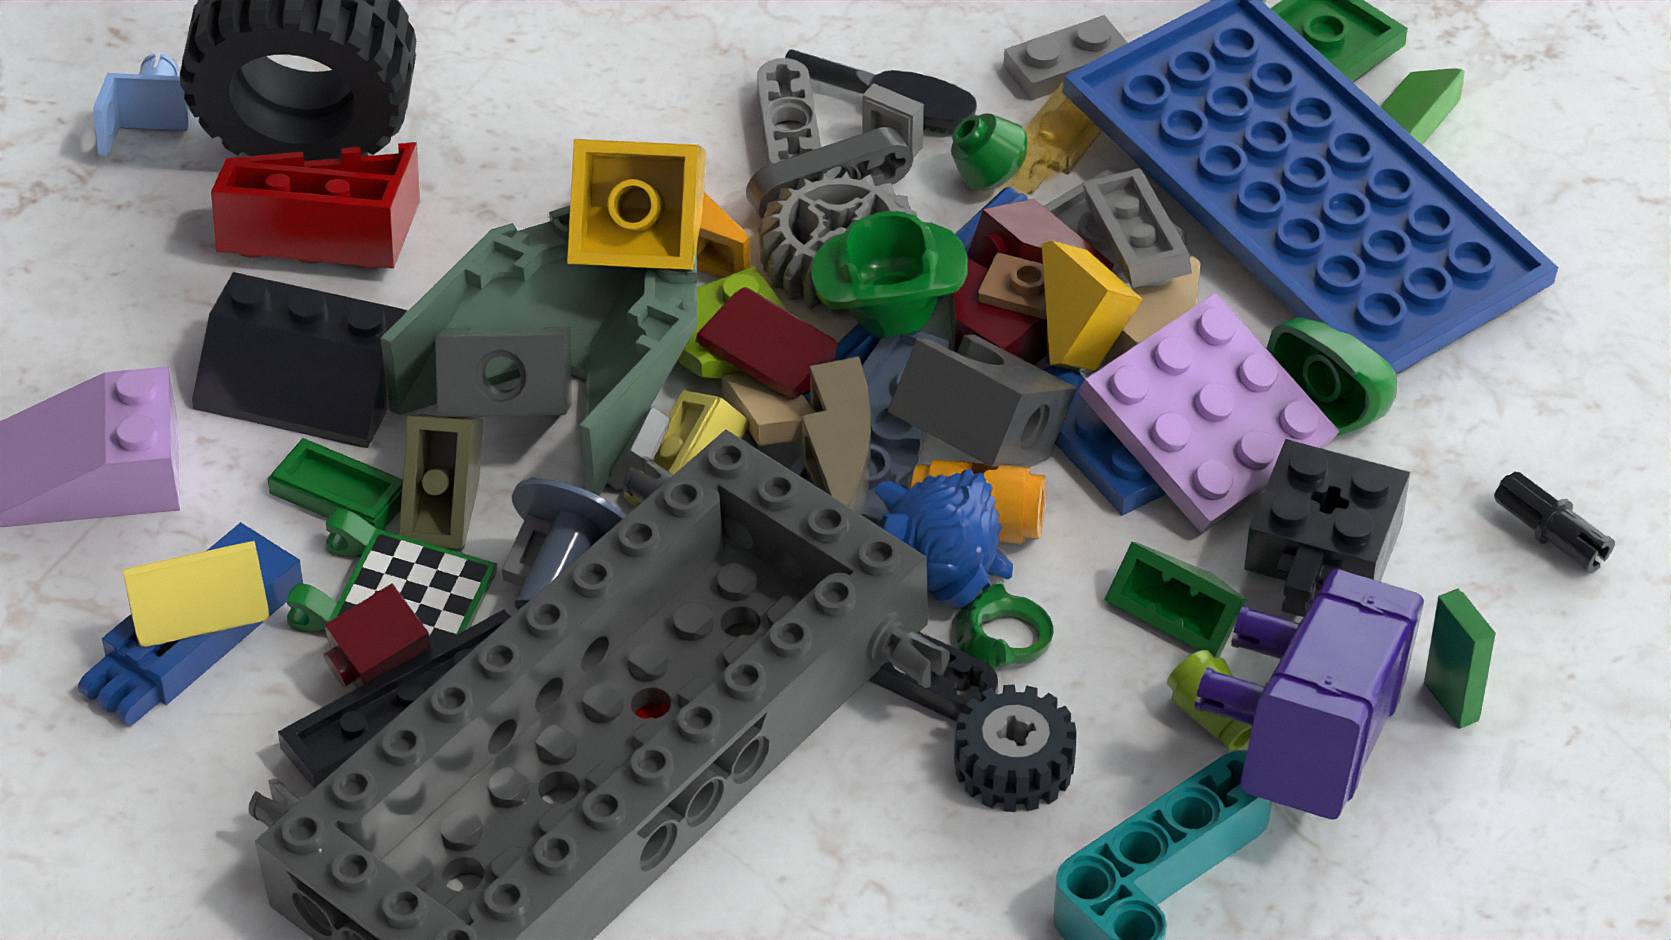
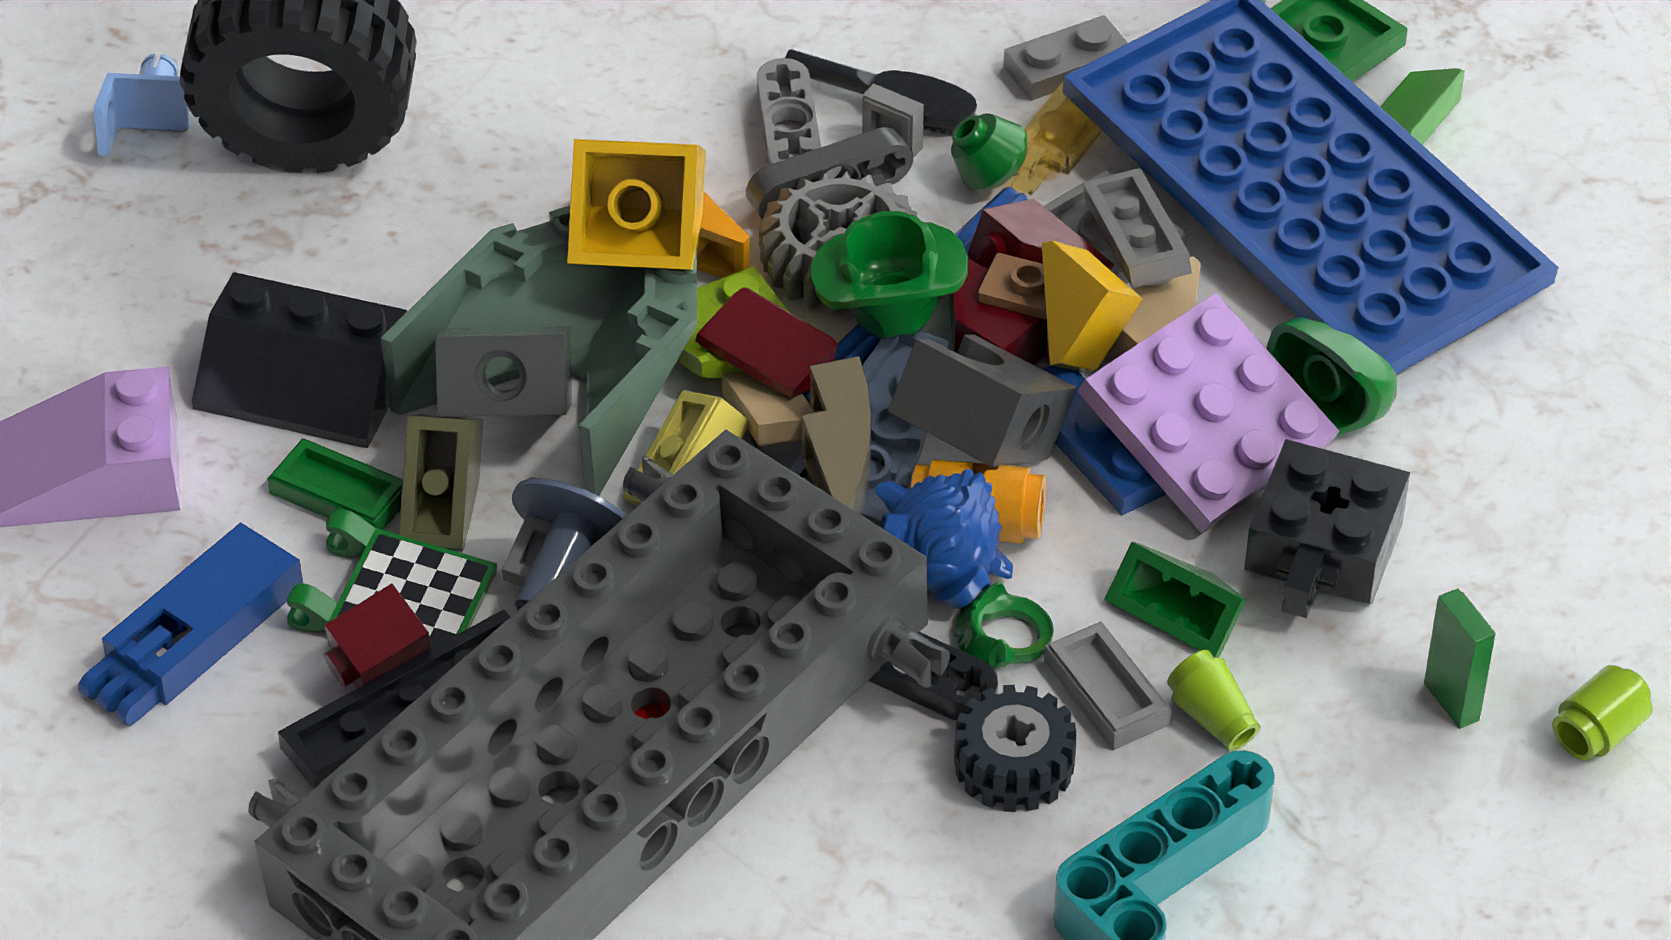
light yellow slope [122,541,269,647] -> none
red wedge [211,142,420,269] -> none
light grey tile [607,406,671,491] -> none
dark purple piece [1194,569,1424,820] -> none
black axle [1494,471,1615,573] -> none
none -> light grey tile [1044,621,1172,750]
none -> lime brick [1552,665,1652,761]

